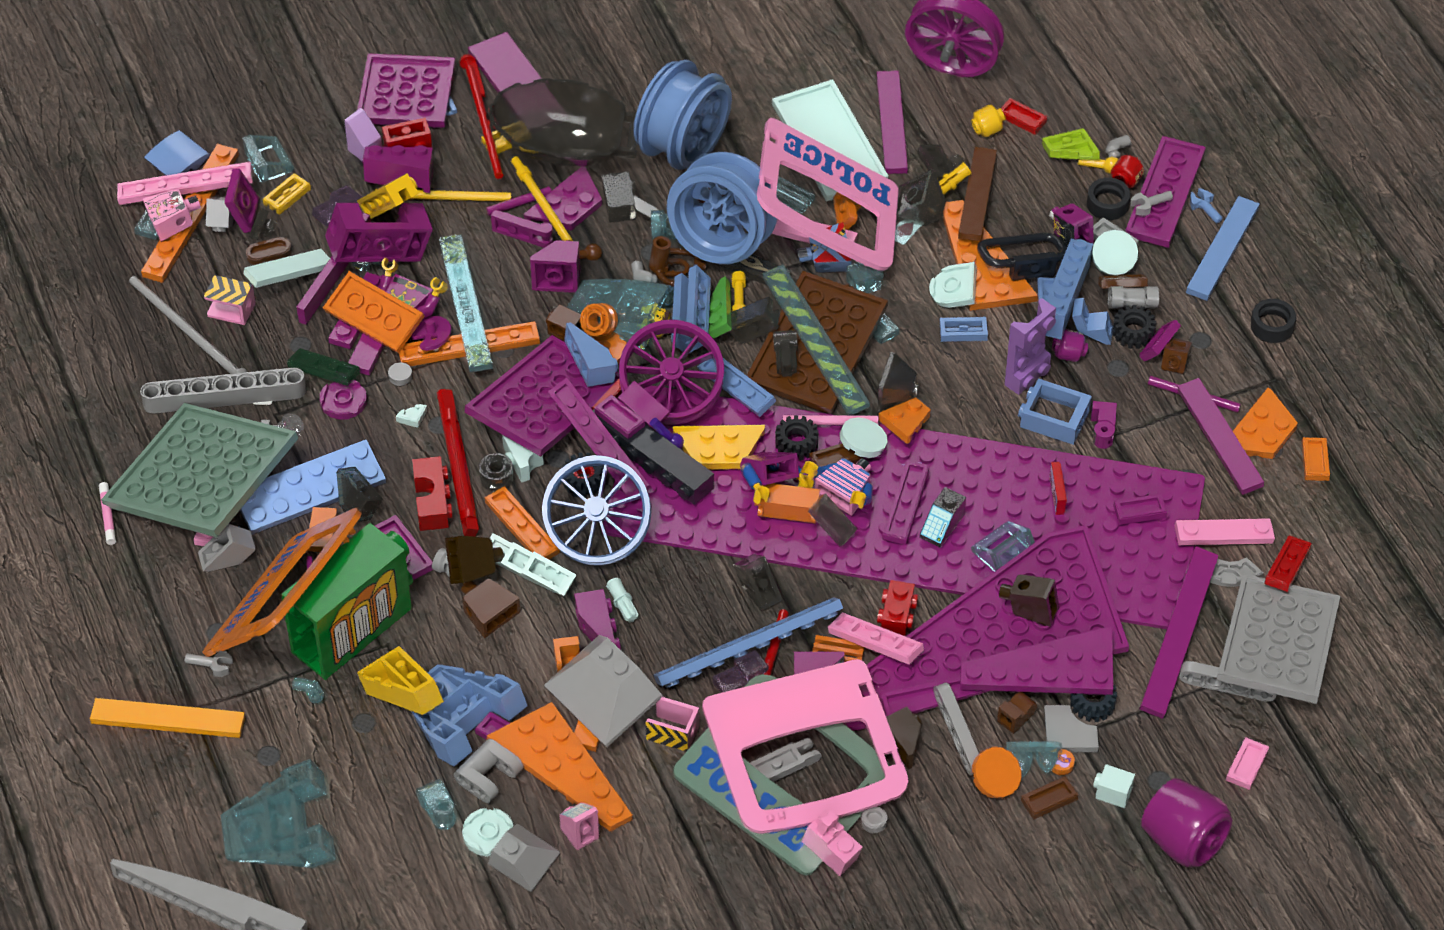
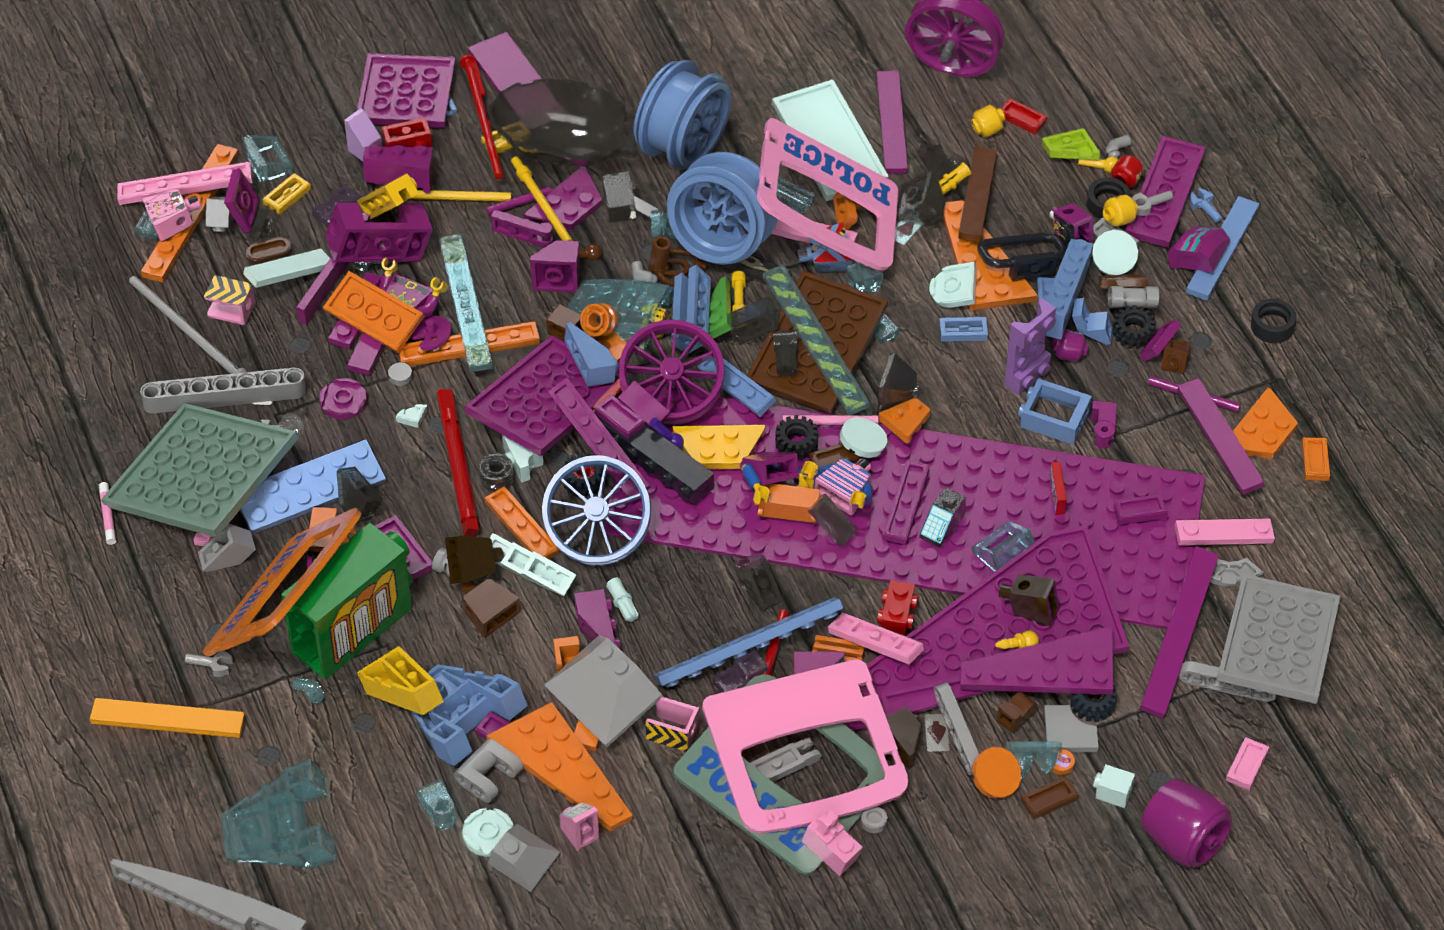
medium blue slope [144,130,210,176] -> none
clear green tile [287,348,360,386] -> none
arch [412,456,453,531] -> none
red tile [1264,535,1312,592] -> none
none -> clear smoke sticker [924,714,950,752]
none -> yellow bar [995,631,1039,649]
none -> yellow head [1103,195,1138,227]
none -> magenta slope [1167,226,1230,273]

